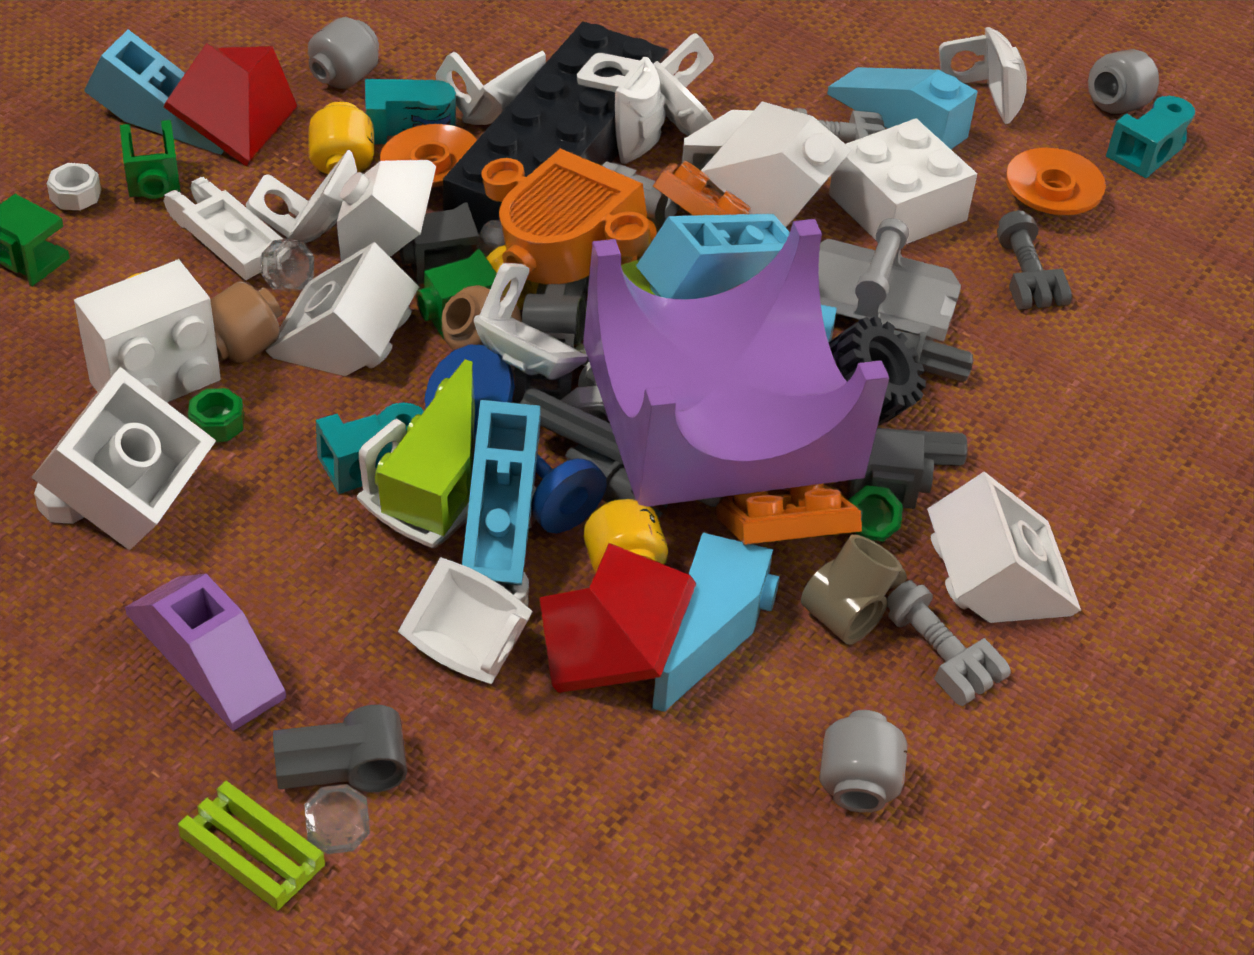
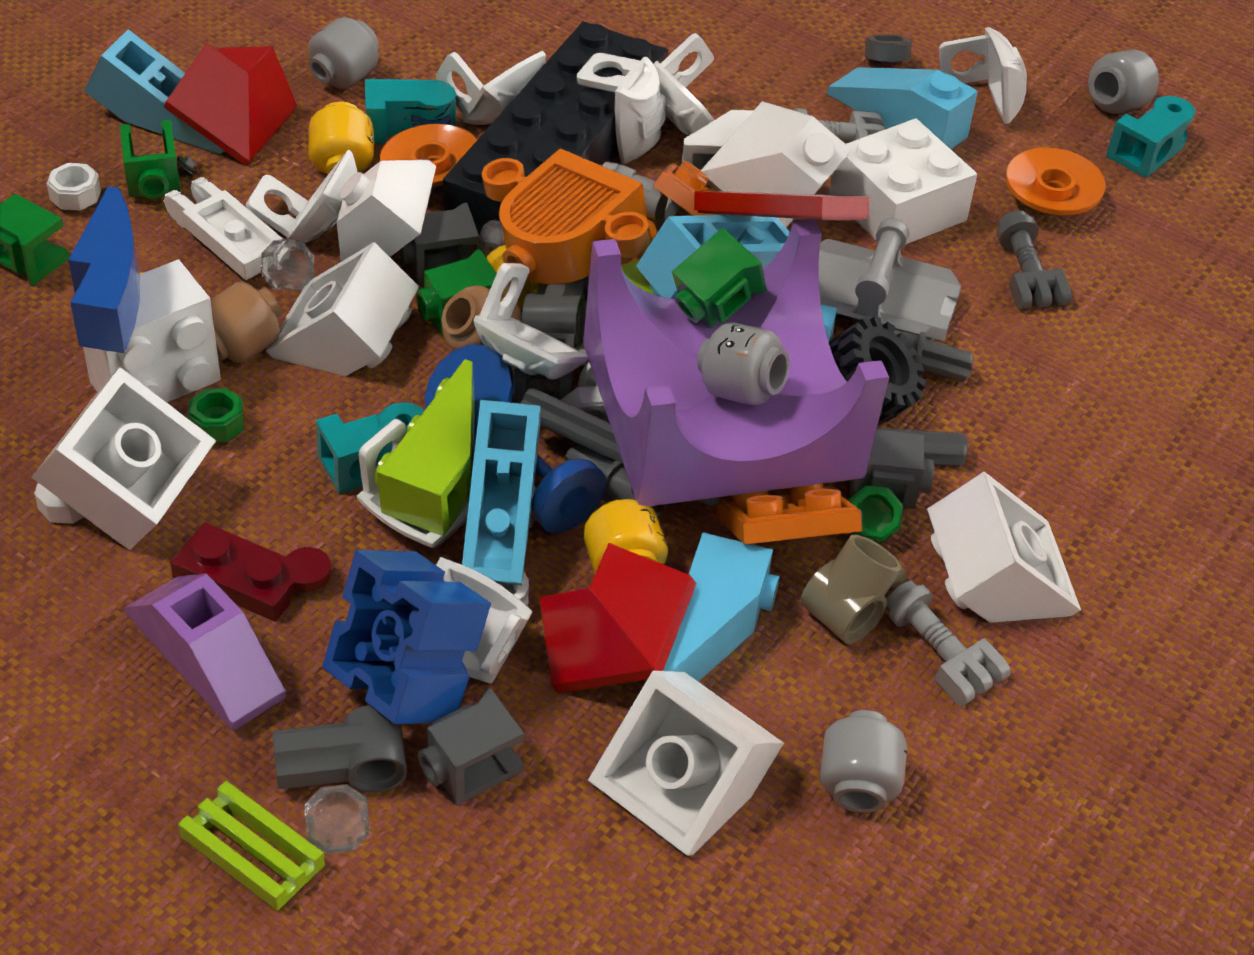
none -> blue slope [68,186,140,353]
none -> dark red hinge [170,522,332,622]
none -> piece [176,155,198,174]
none -> blue brick [322,550,491,724]
none -> dark grey window [418,688,524,805]
none -> white slope [588,671,784,856]
none -> green window [672,227,767,328]
none -> red tile [694,191,870,220]
none -> light grey head [697,322,790,406]
none -> dark grey tile [865,34,912,67]

